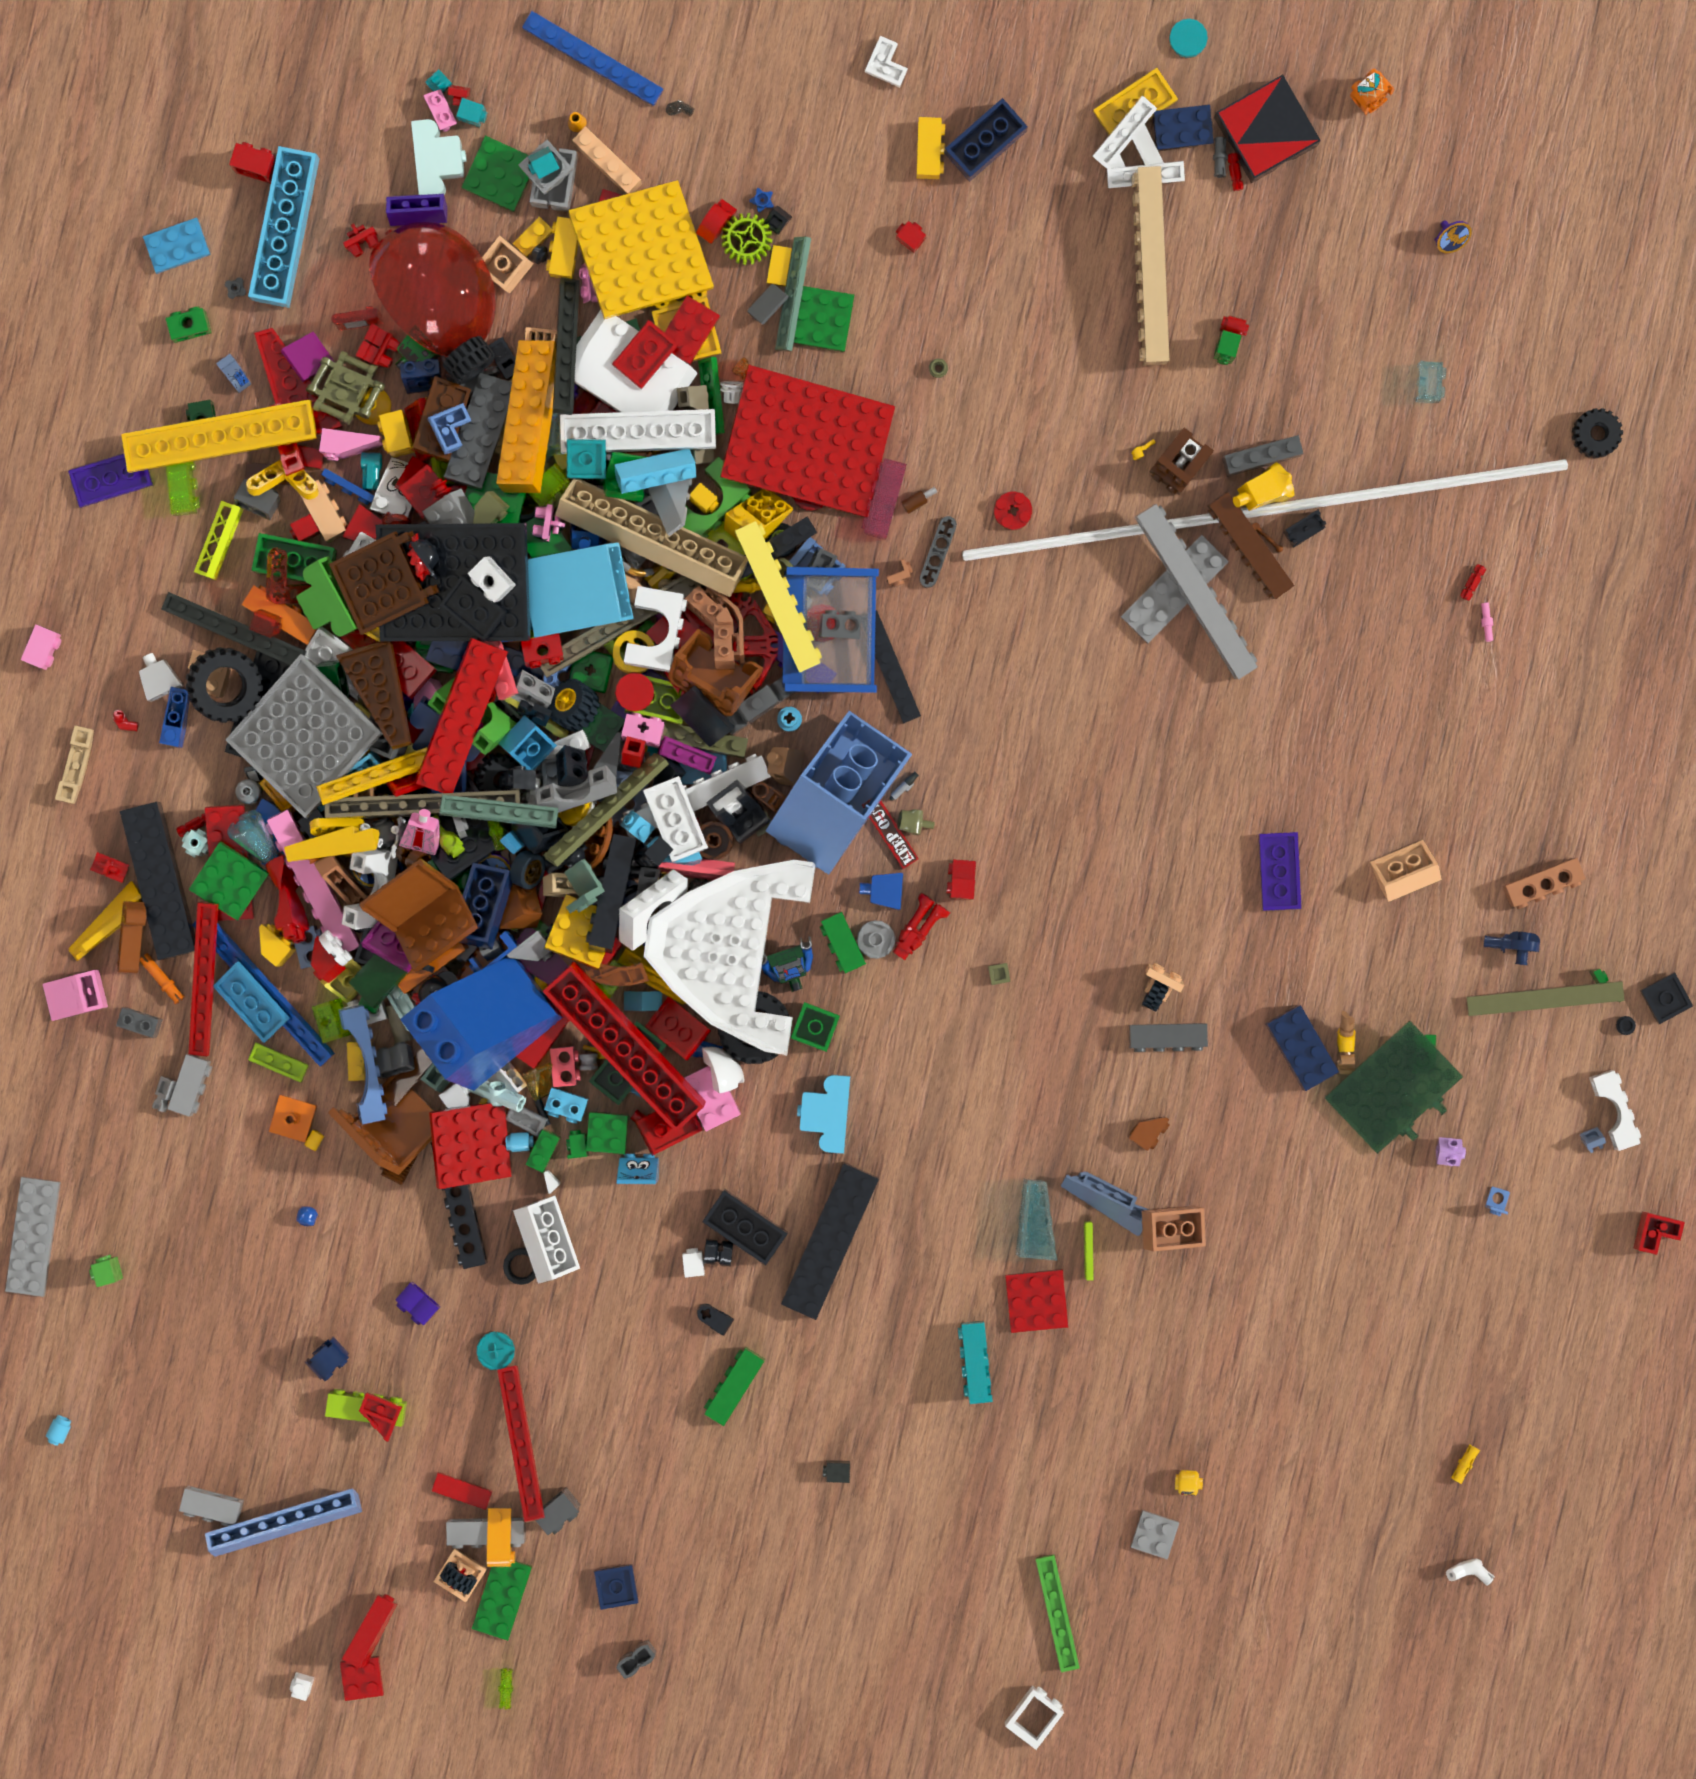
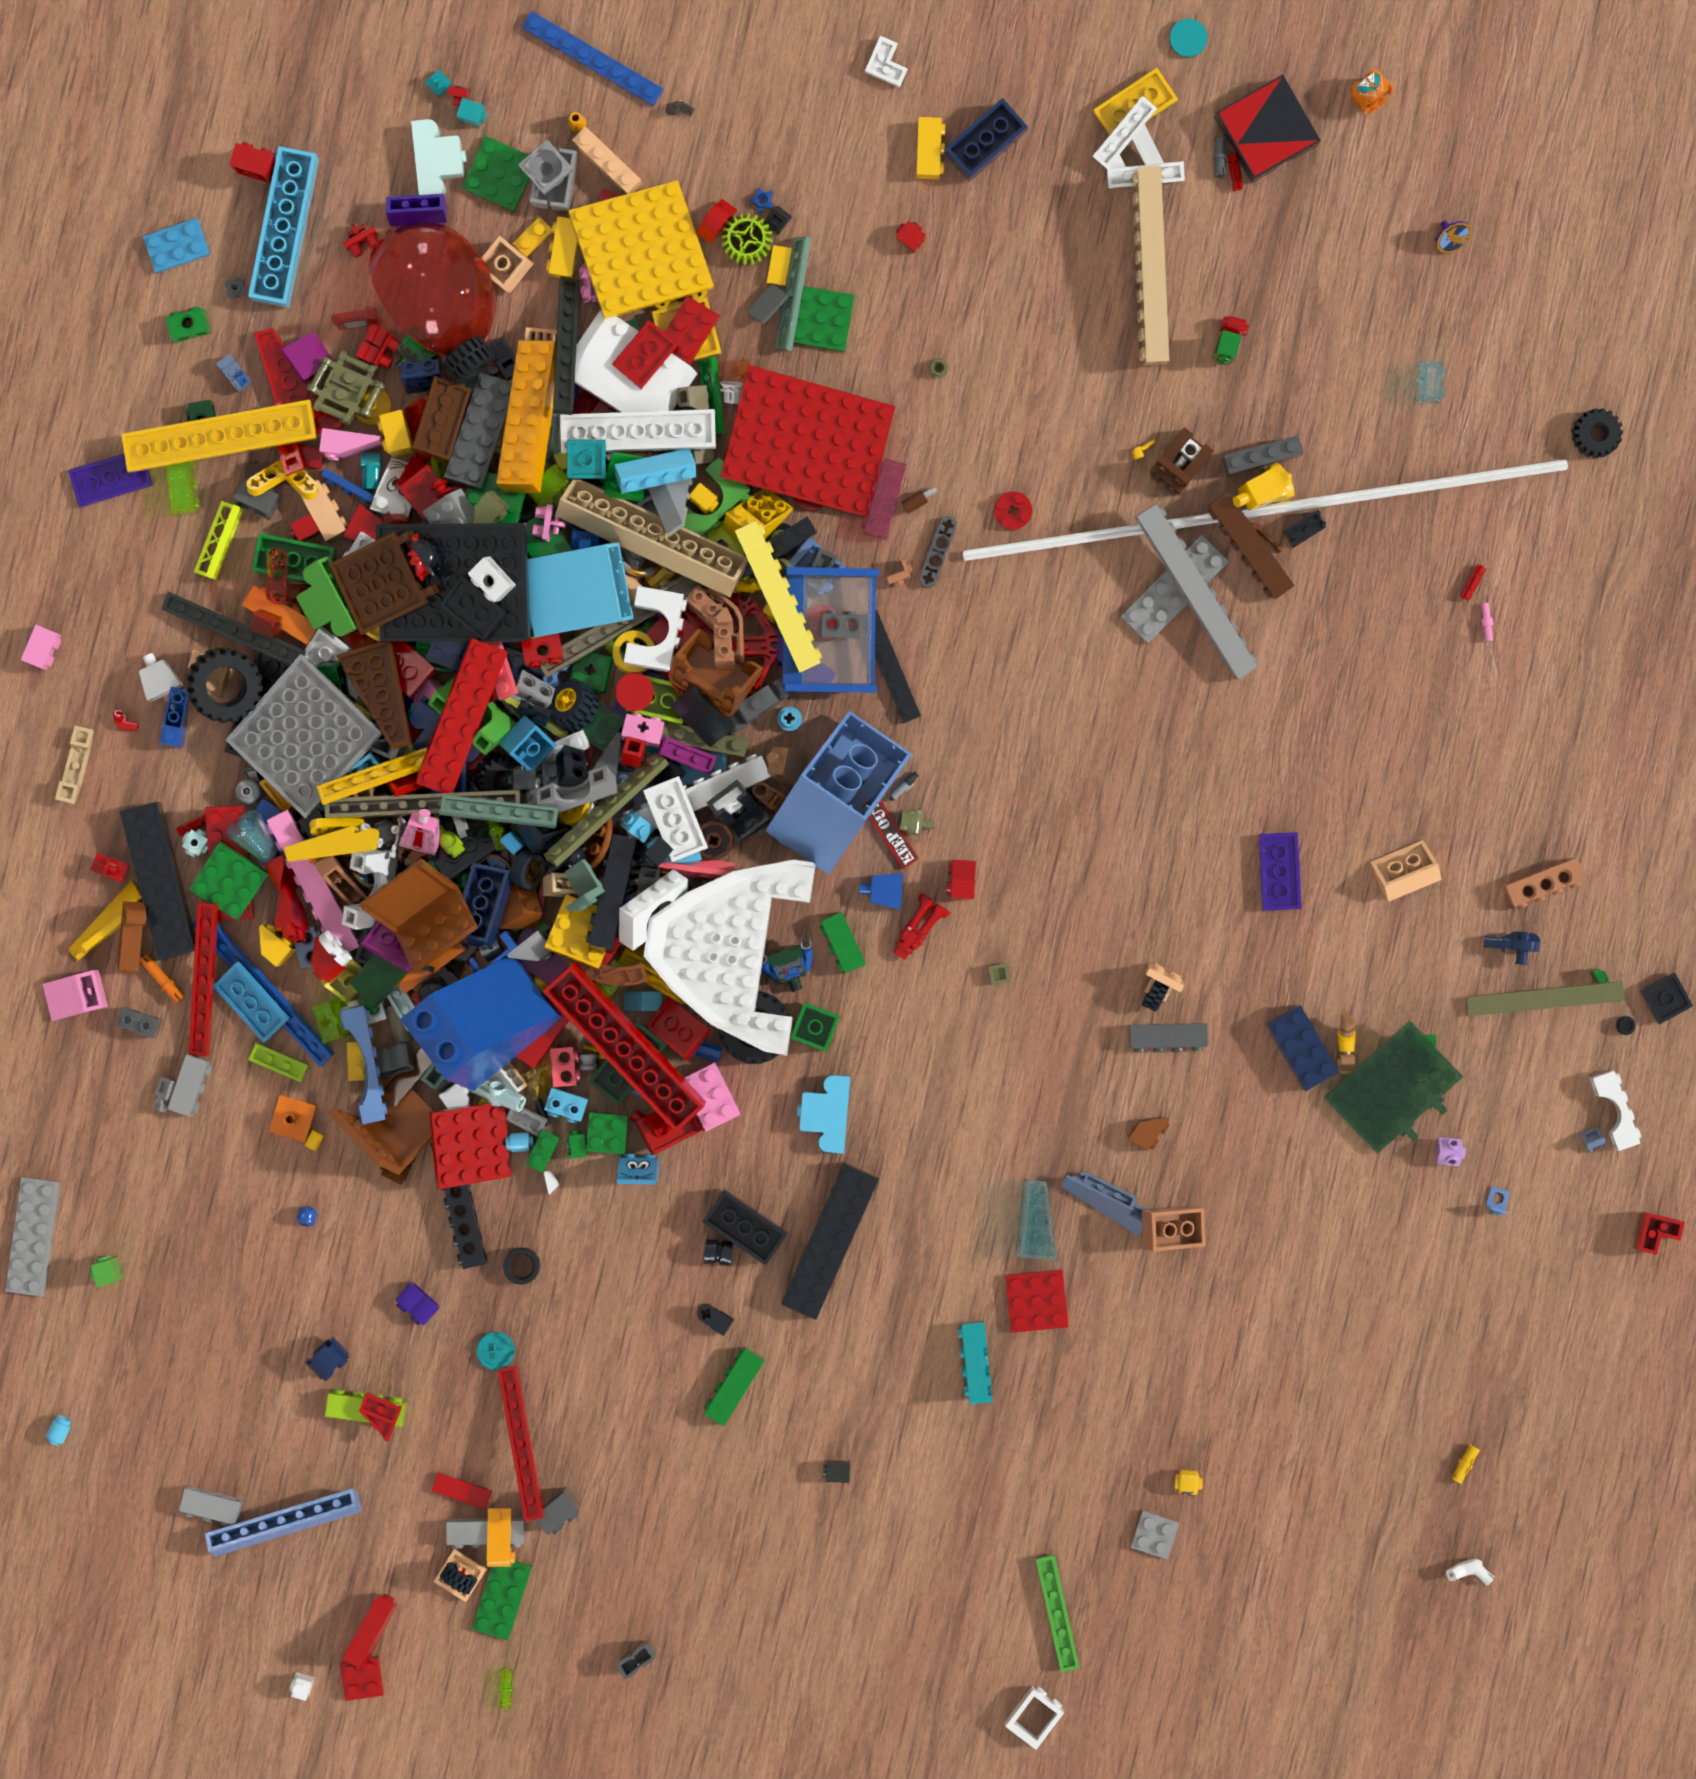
bright pink hinge [424,89,457,132] -> none
medium blue brick [428,403,471,454] -> none
white brick [513,1196,580,1284] -> none
teal brick [527,146,560,179] -> none
black plate [531,245,548,264] -> none
dark blue plate [594,1564,639,1610] -> none
white brick [682,1248,705,1278] -> none
white brick [702,1047,745,1093] -> none
light grey tile [857,920,895,959] -> none
lime tile [1084,1221,1094,1280] -> none
dark blue plate [1153,105,1214,150] -> none

